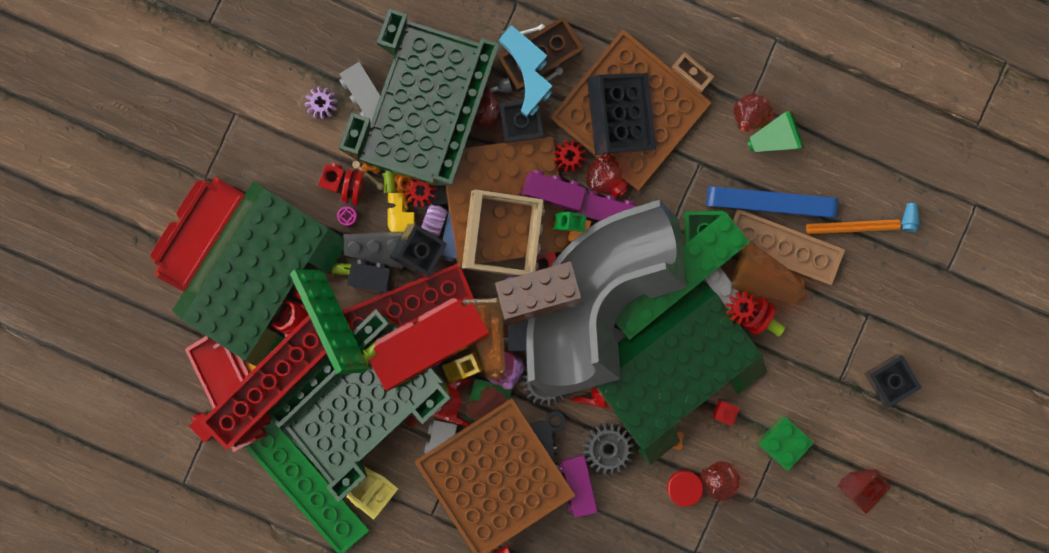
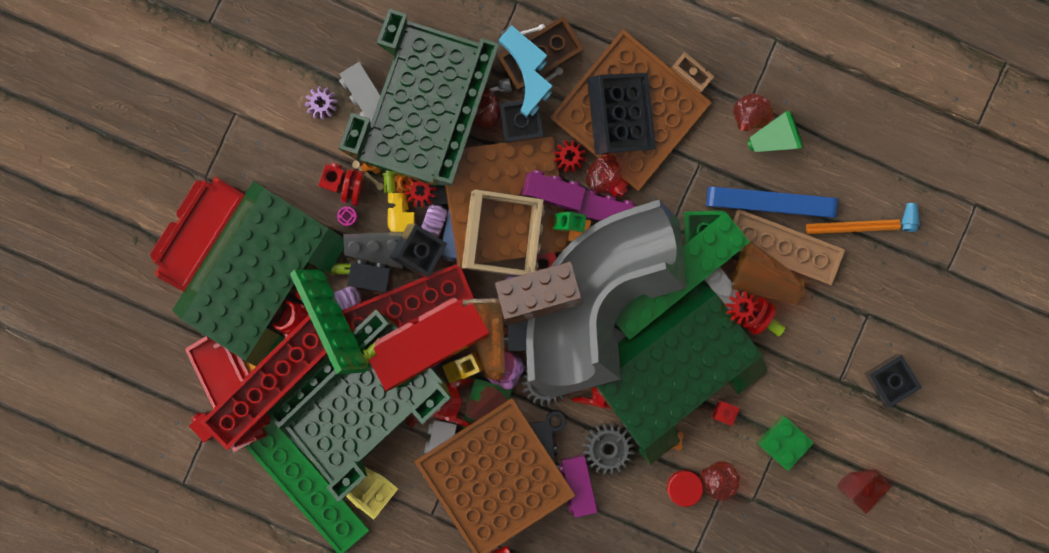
none -> lavender gear [334,286,362,310]

